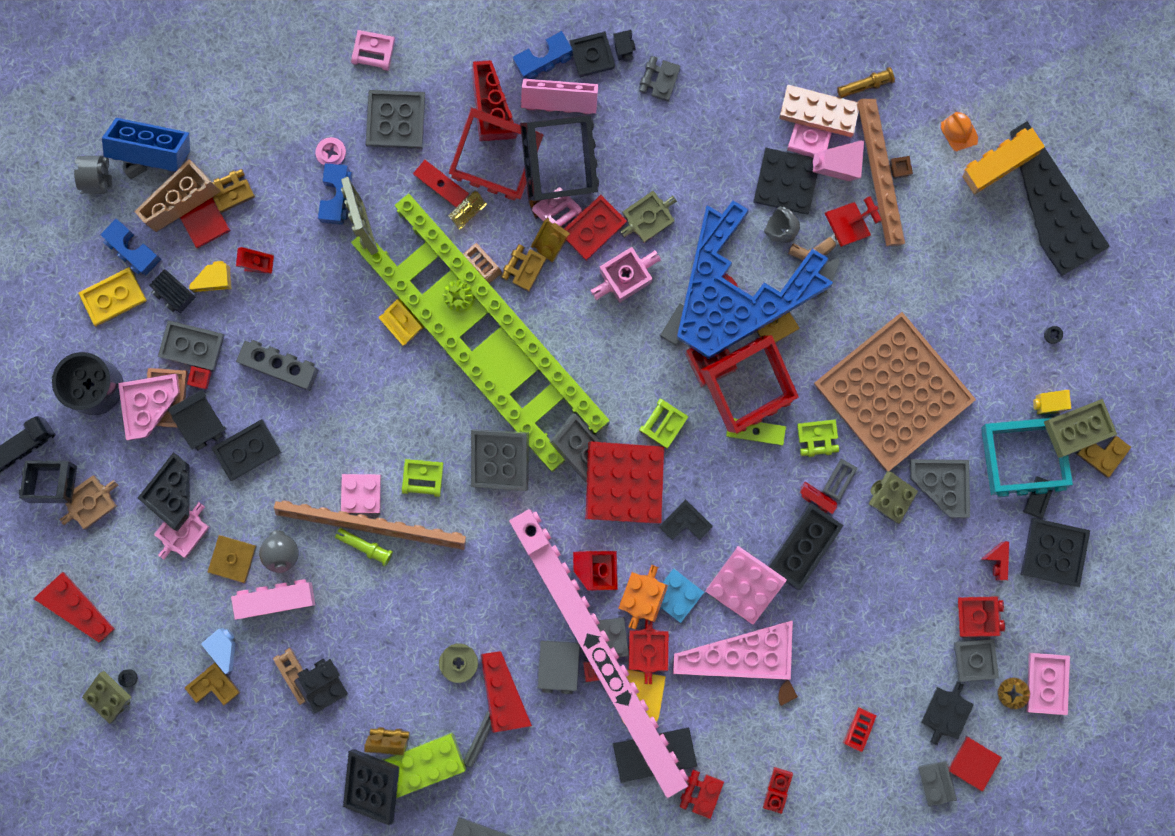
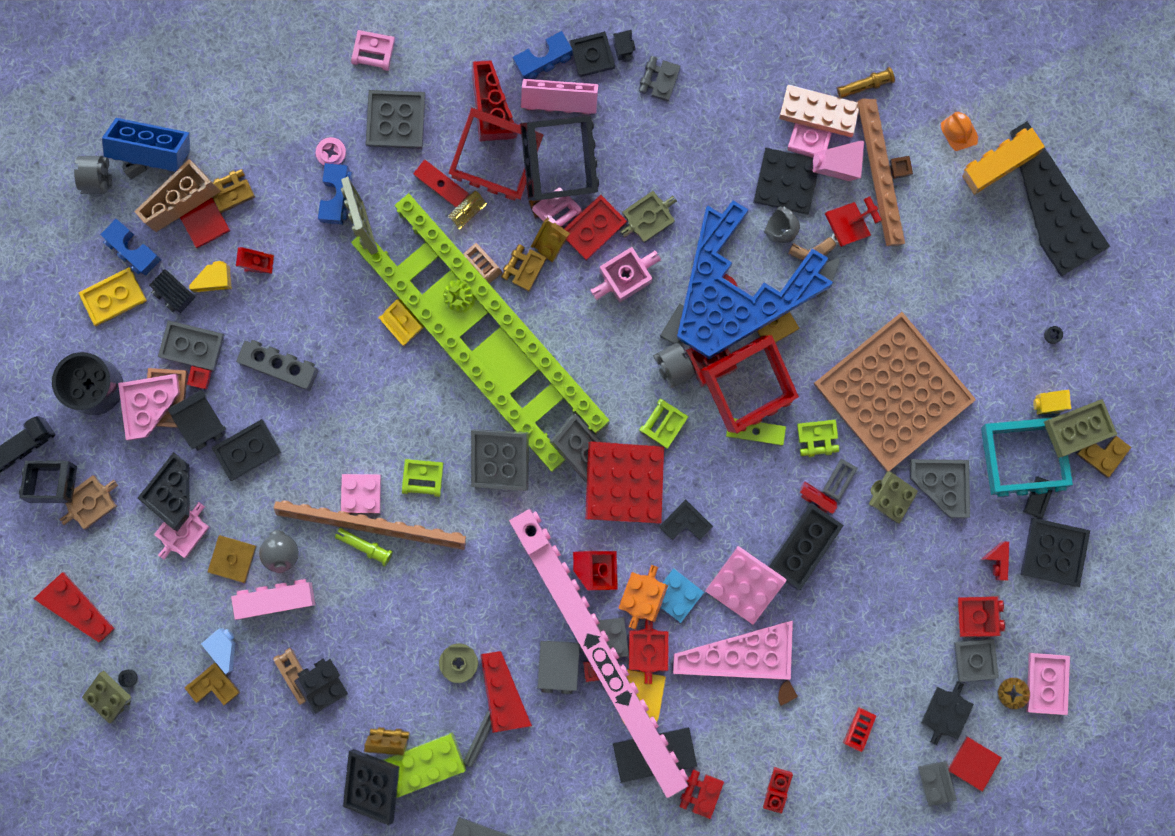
none -> dark grey brick [653,343,695,388]

